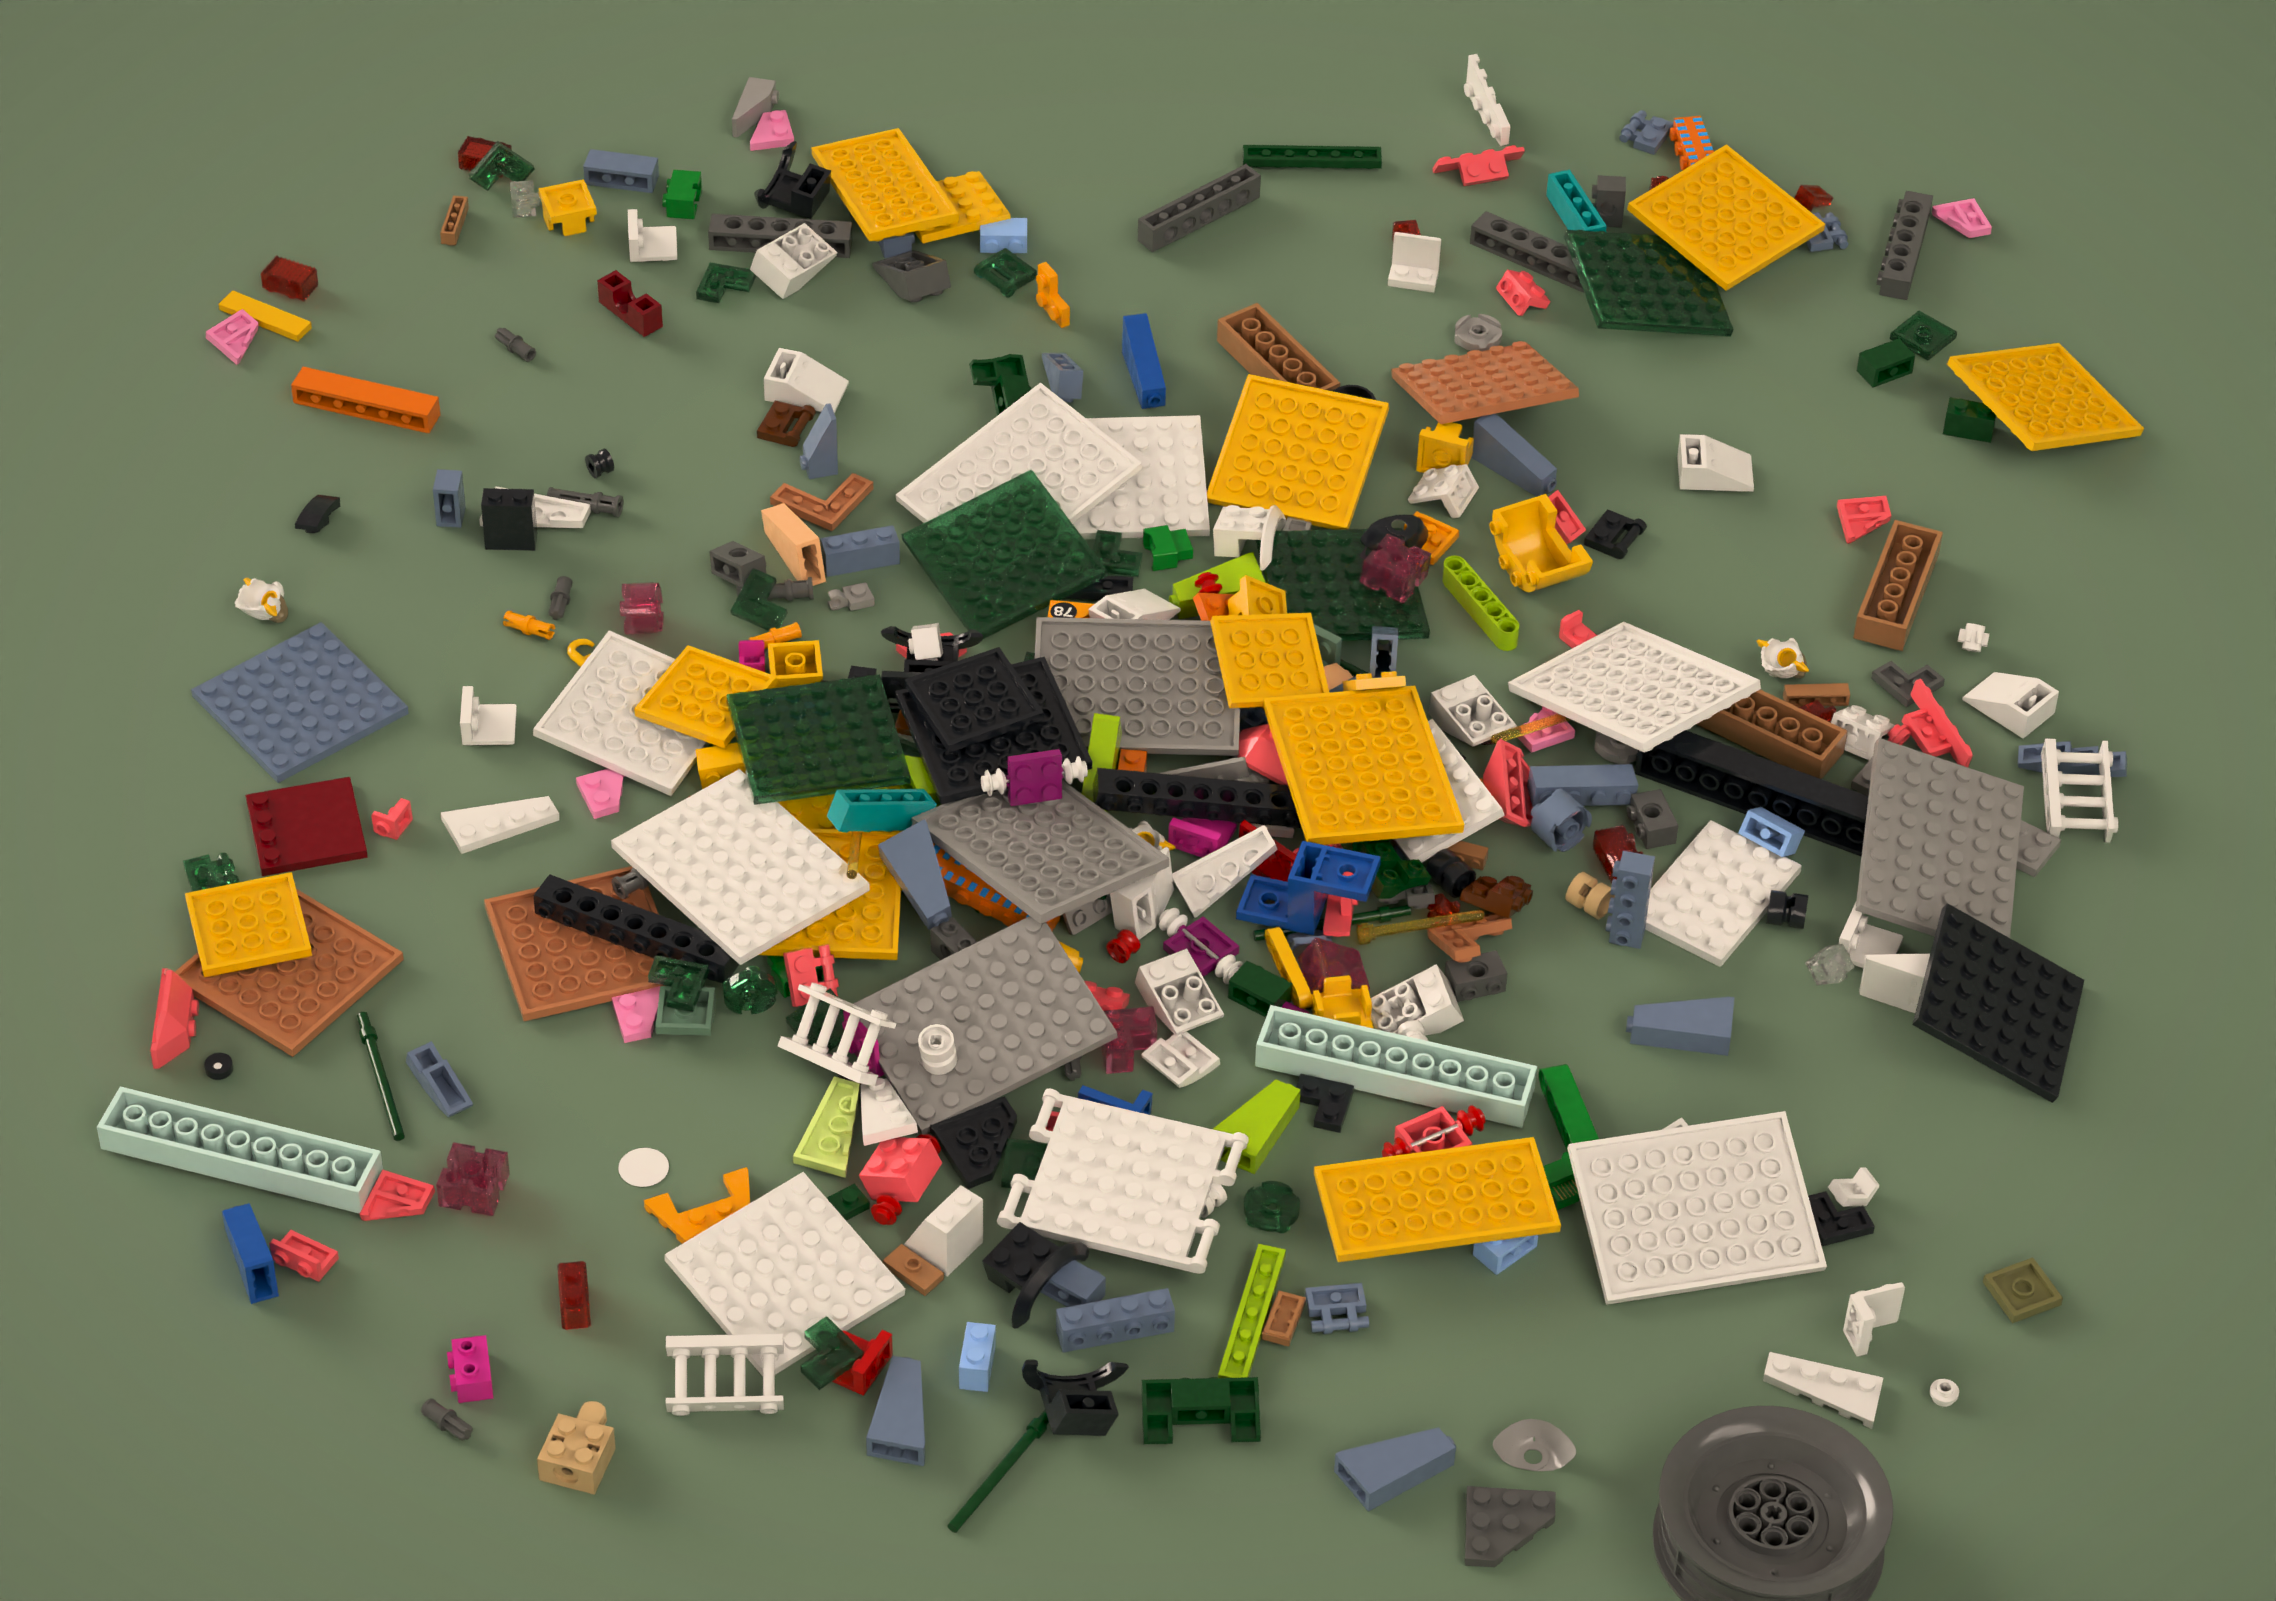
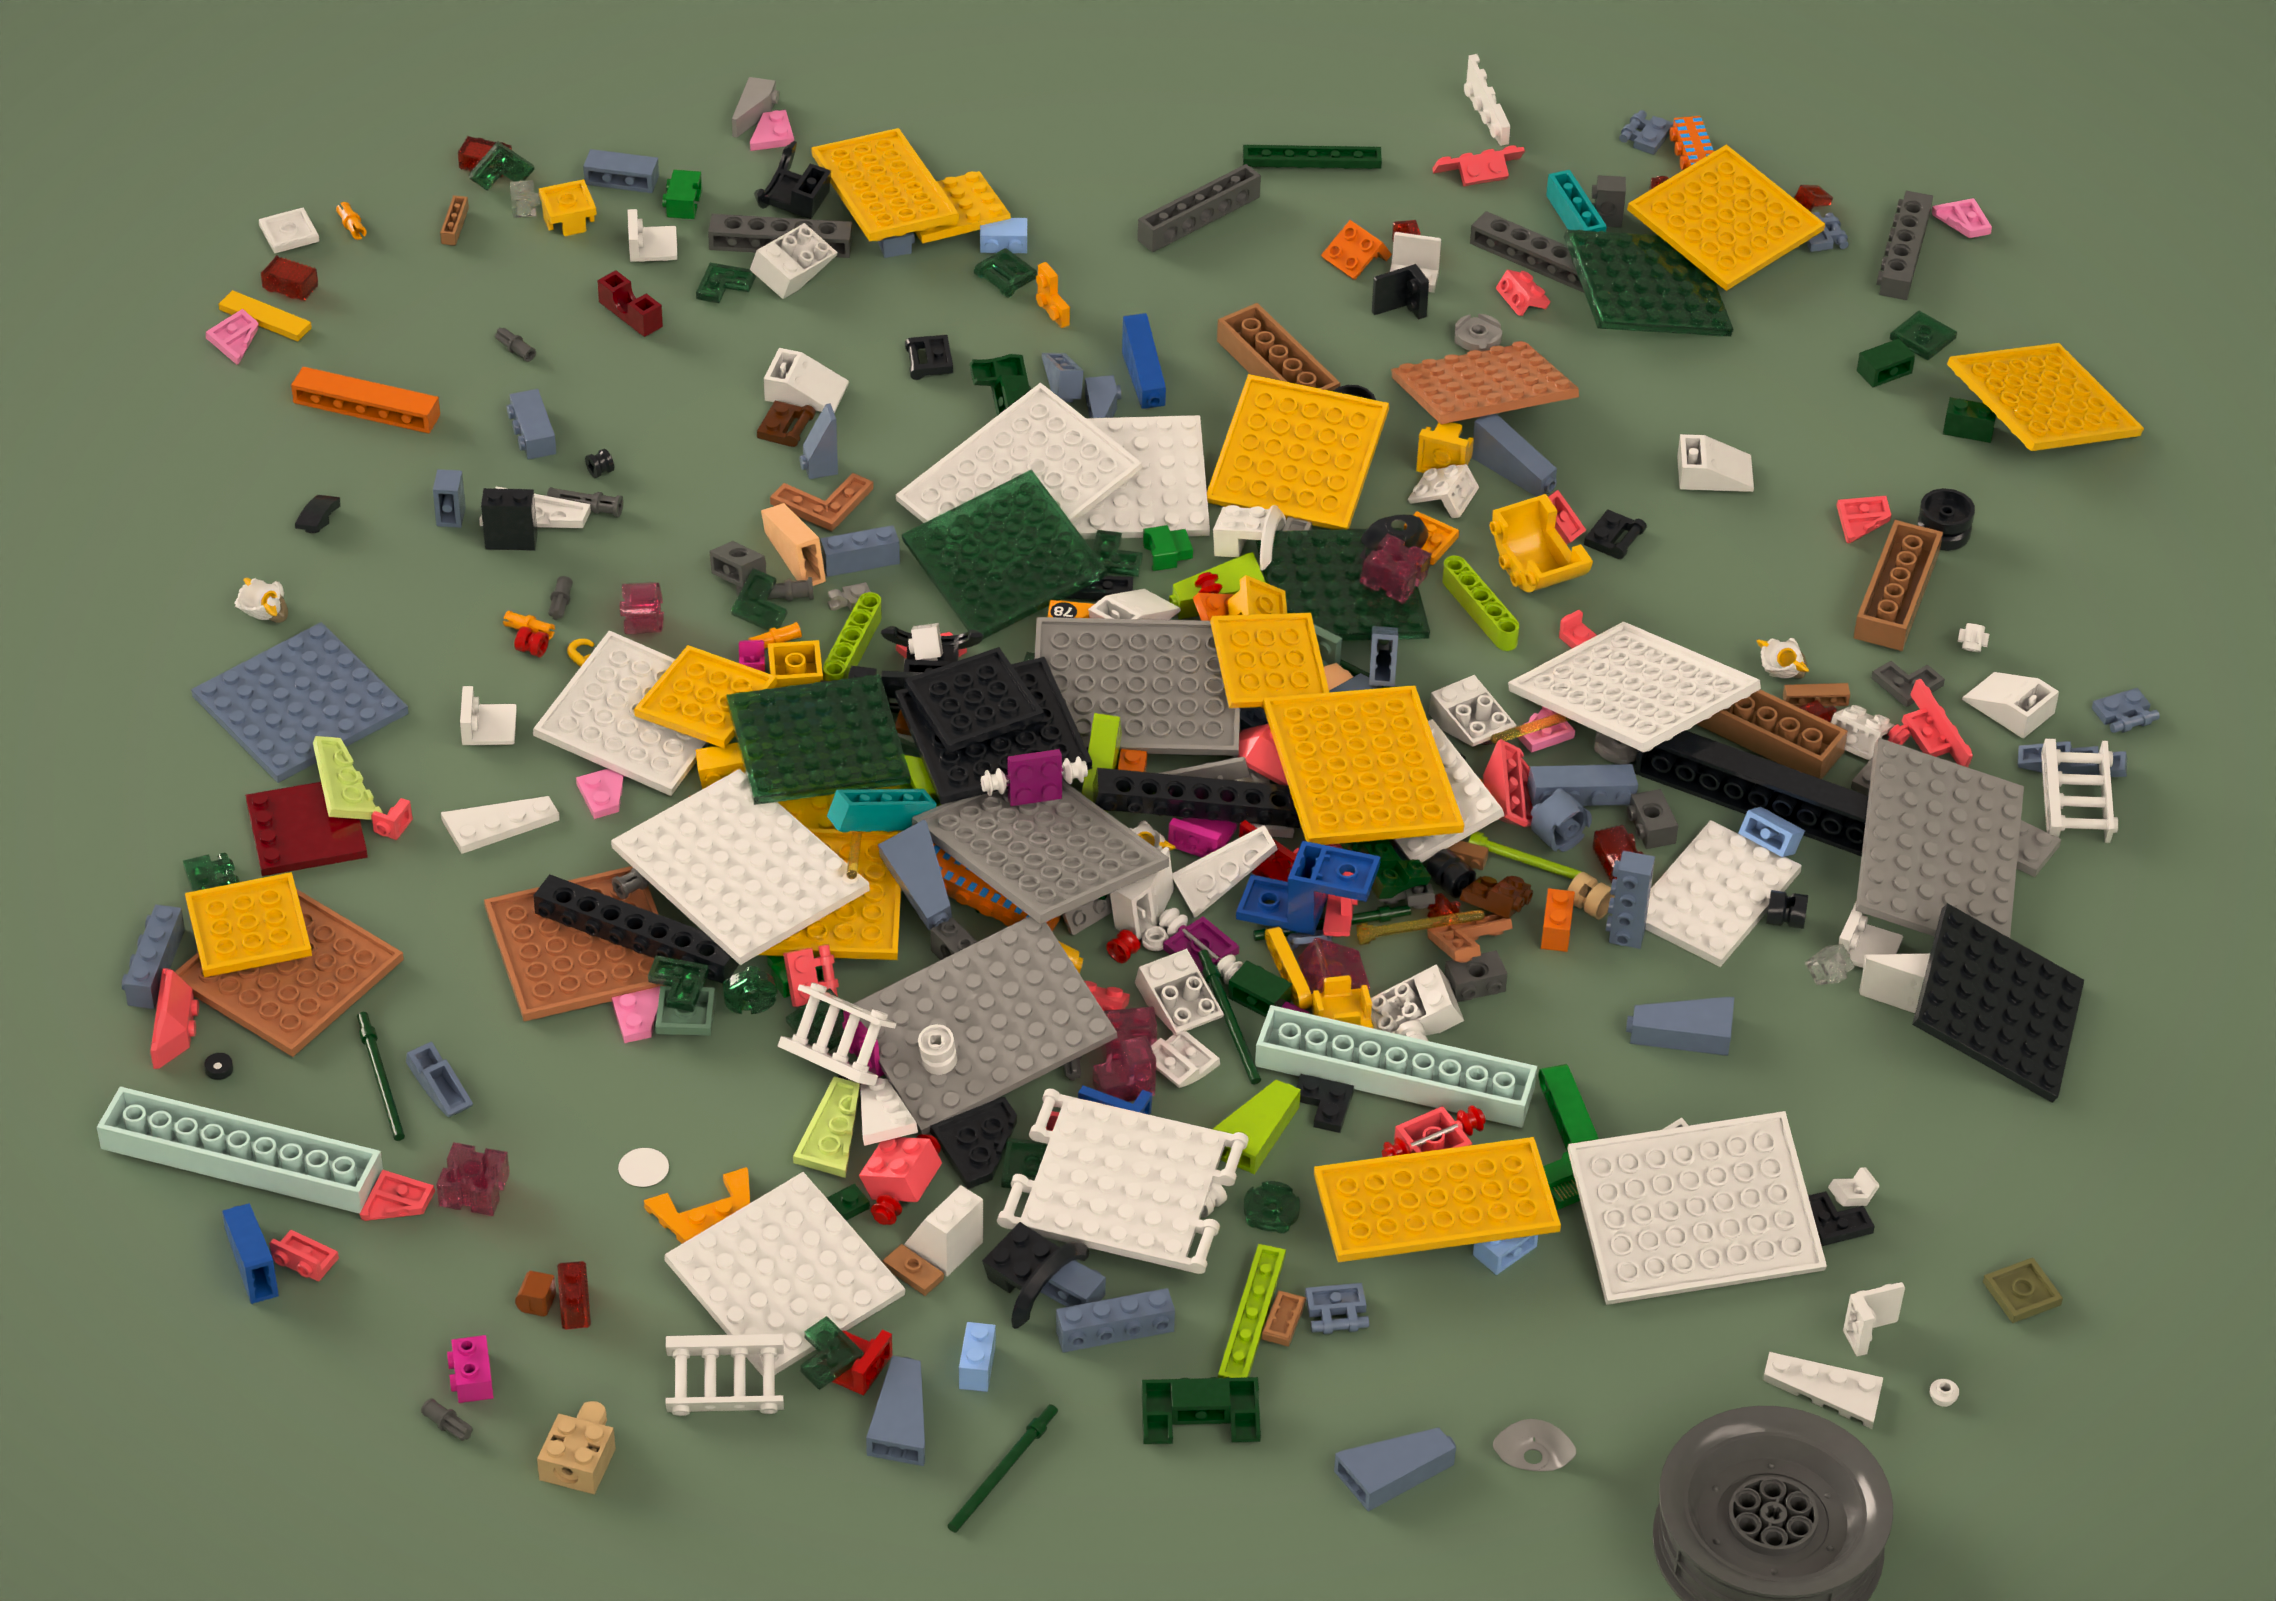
dark grey slope [872,250,951,302] -> none
black piece [1022,1359,1129,1436] -> none
yellow wing [1342,671,1406,691] -> none
dark grey plate [1465,1486,1556,1567] -> none
none -> sand blue brick [122,904,185,1009]
none -> white plate [259,207,319,254]
none -> yellowish green wing [313,736,382,820]
none -> light orange pin [336,202,367,240]
none -> sand blue brick [506,389,556,459]
none -> red wheel [514,626,549,658]
none -> dark orange piece [515,1270,556,1317]
none -> lime beam [823,592,882,683]
none -> black plate [905,335,953,380]
none -> sand blue slope [1085,375,1121,418]
none -> clear pink brick [1093,1035,1156,1102]
none -> white plate [1142,926,1169,951]
none -> dark green bar [1198,949,1261,1085]
none -> orange bracket [1321,220,1392,280]
none -> black bracket [1372,264,1429,320]
none -> lime piece [1468,831,1588,879]
none -> orange brick [1541,888,1575,952]
none -> black wheel [1917,488,1975,551]
none -> sand blue plate [2092,688,2160,733]

